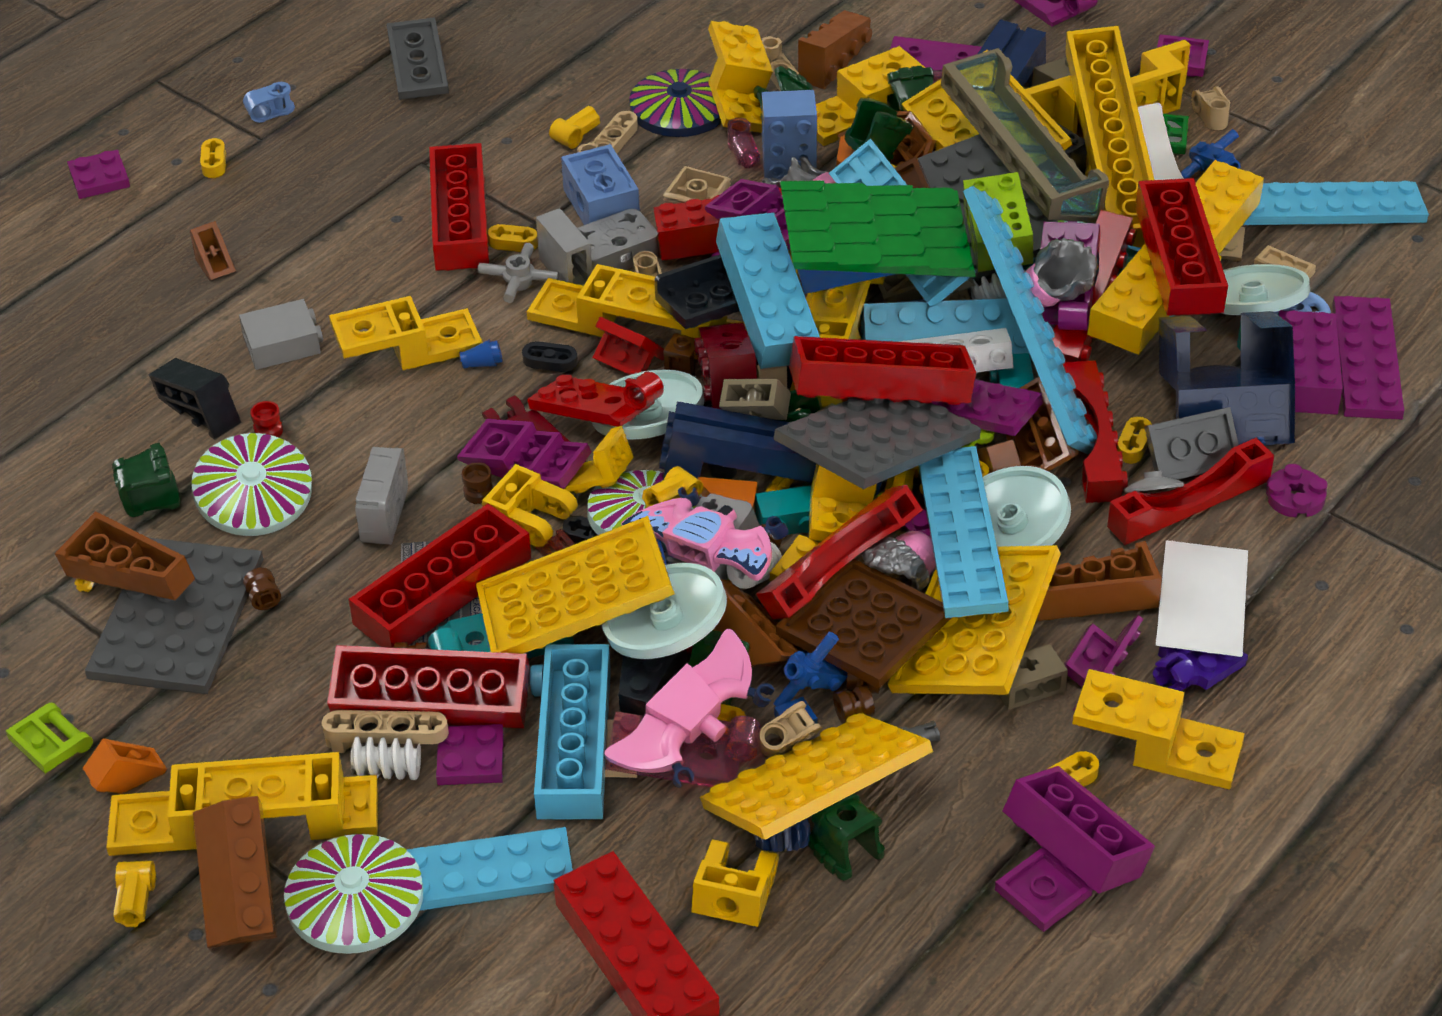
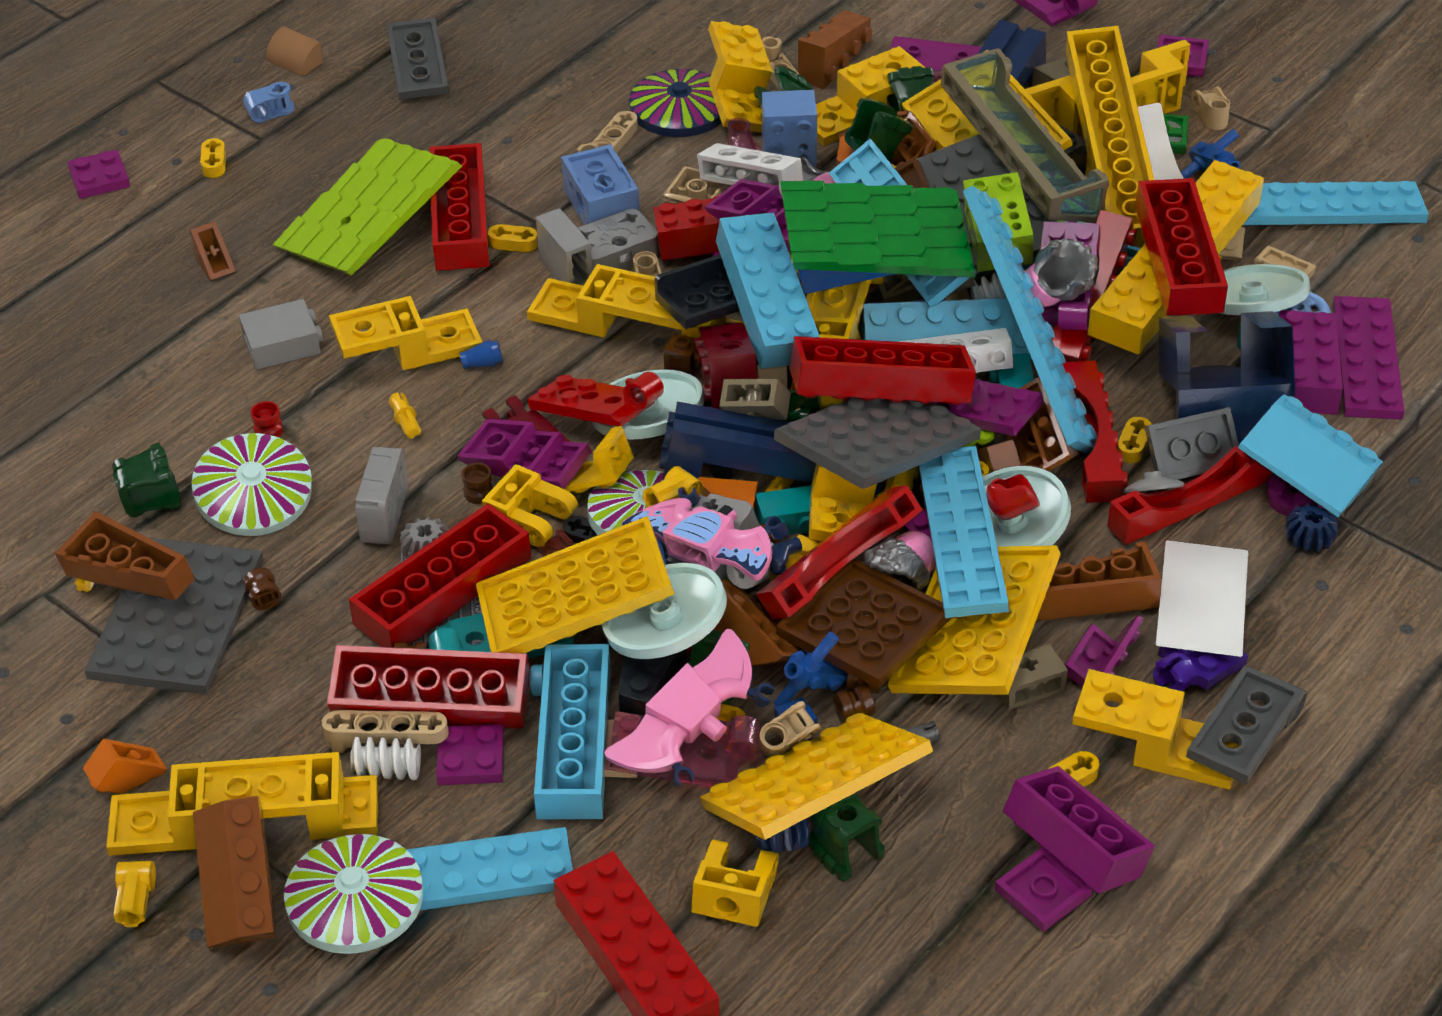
lime plate [6,702,93,774] -> none
black wedge [148,358,242,440] -> none
light grey bar [478,243,560,303] -> none
black plate [522,341,578,372] -> none
yellow piece [549,105,600,149] -> none
red bracket [592,317,664,375] -> none
none -> medium nougat brick [266,26,323,77]
none -> lime piece [273,138,462,276]
none -> yellow axle [388,392,421,439]
none -> light grey gear [400,516,449,558]
none -> white brick [697,143,803,195]
none -> dark blue arm [770,537,802,575]
none -> red hair [986,474,1040,520]
none -> dark grey hinge [1186,665,1308,785]
none -> medium azure slope [1238,394,1383,517]
none -> dark blue gear [1285,502,1338,553]

